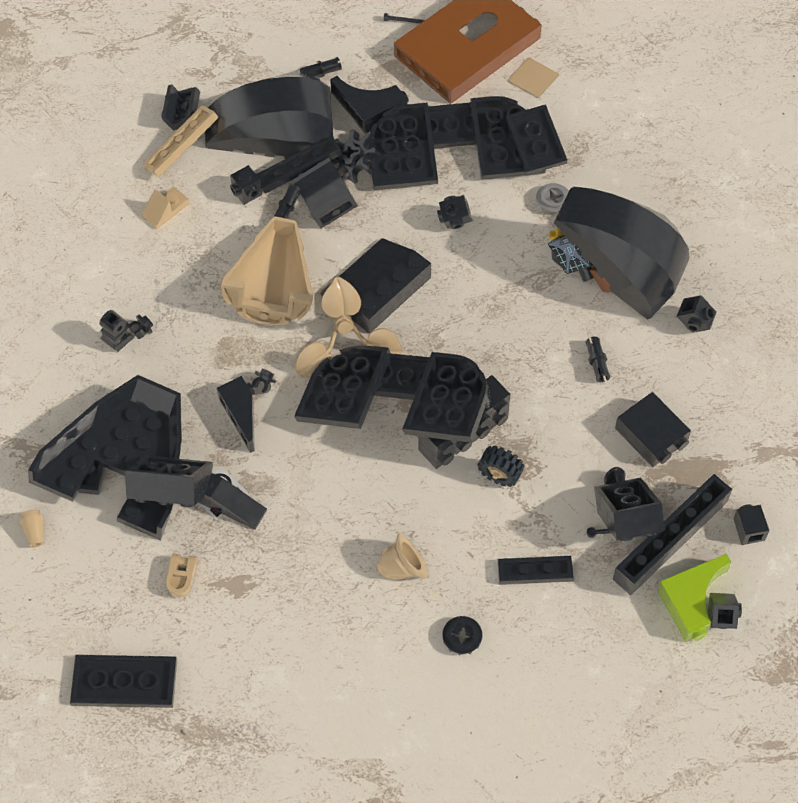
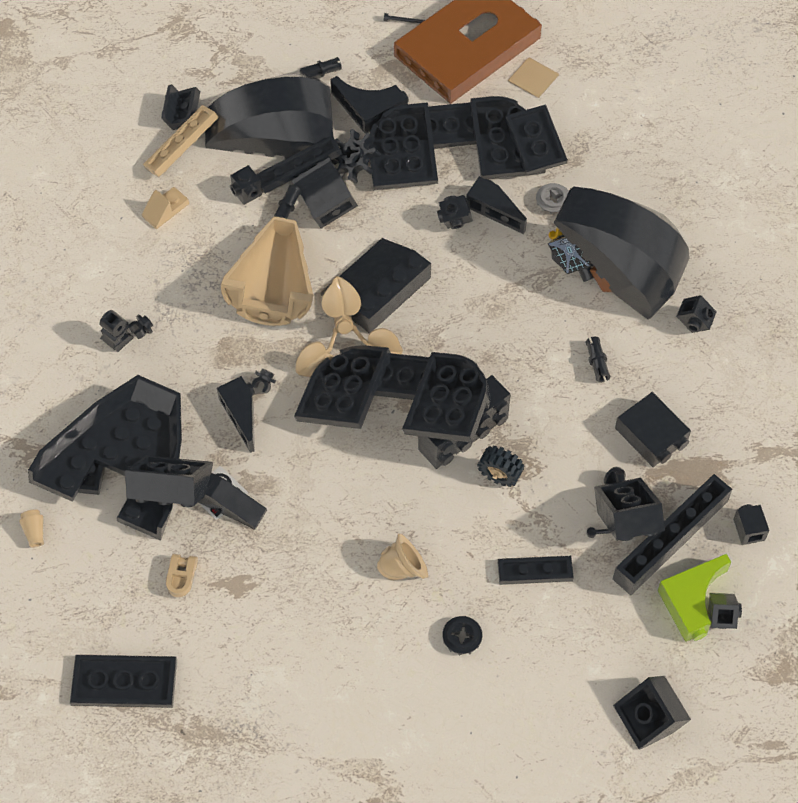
none -> black slope [466,176,527,234]
none -> black slope [613,676,691,750]

